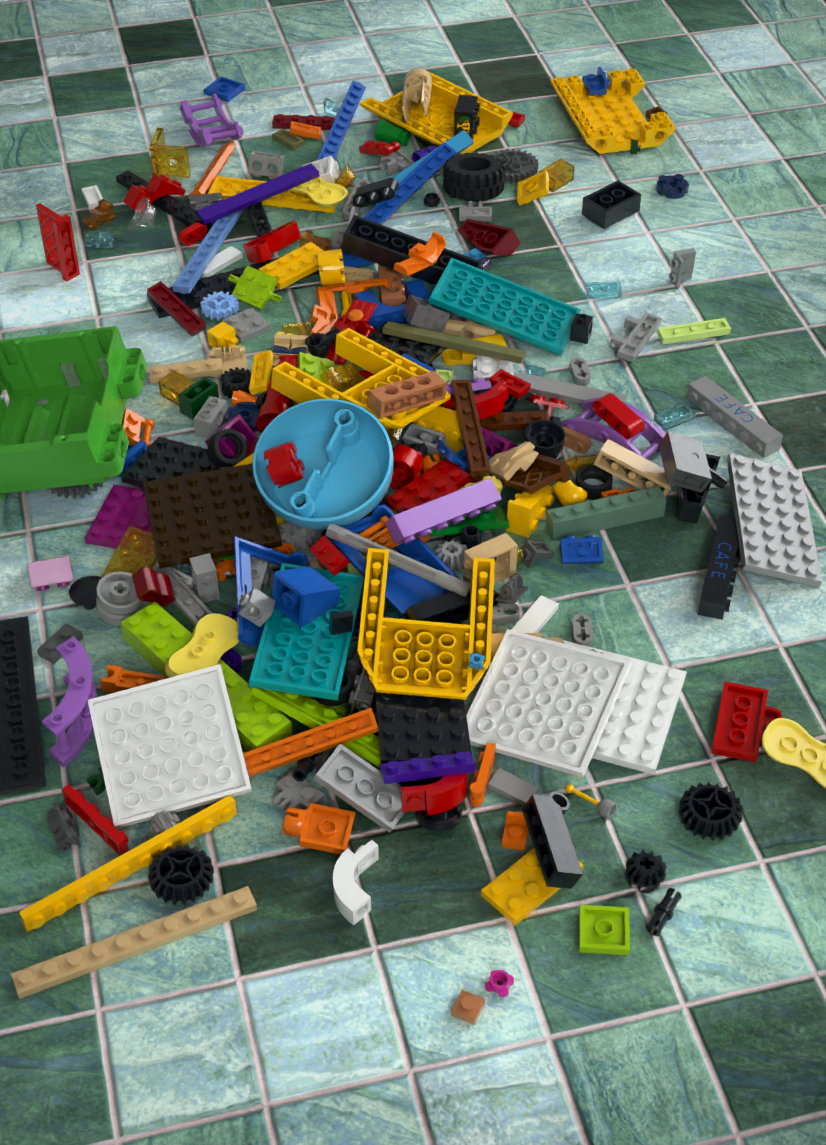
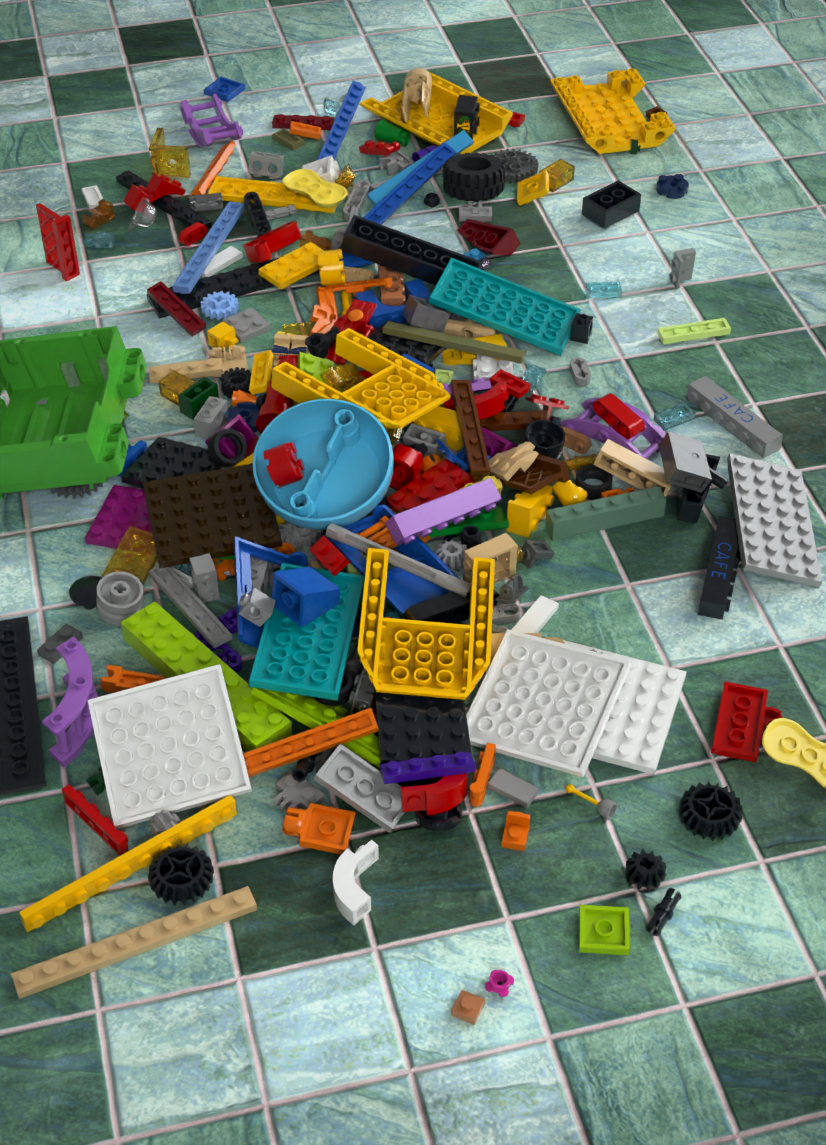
slope [27,556,74,591] -> none
dark grey hinge [46,802,81,852] -> none
orange plate [121,408,154,448] -> none
dark red brick [132,567,176,607] -> none
light yellow plate [165,613,240,678] -> none
dark purple tile [197,163,320,225] -> none
lime plate [228,265,282,311] -> none
black tile [329,611,354,635] -> none
black beam [352,178,399,208] -> none
nougat brick [367,371,447,418] -> none
orange plate [393,232,446,277] -> none
dark azure piece [468,653,485,669] -> none
yellow plate [481,848,583,926] -> none
light grey tile [517,372,626,404] -> none
hinge [522,791,583,889] -> none
blue bracket [559,535,603,564] -> none
light grey beam [572,613,593,647] -> none
blue bracket [582,67,610,95] -> none
light grey hinge [610,312,662,363] -> none
none -> light grey axle [265,204,296,221]

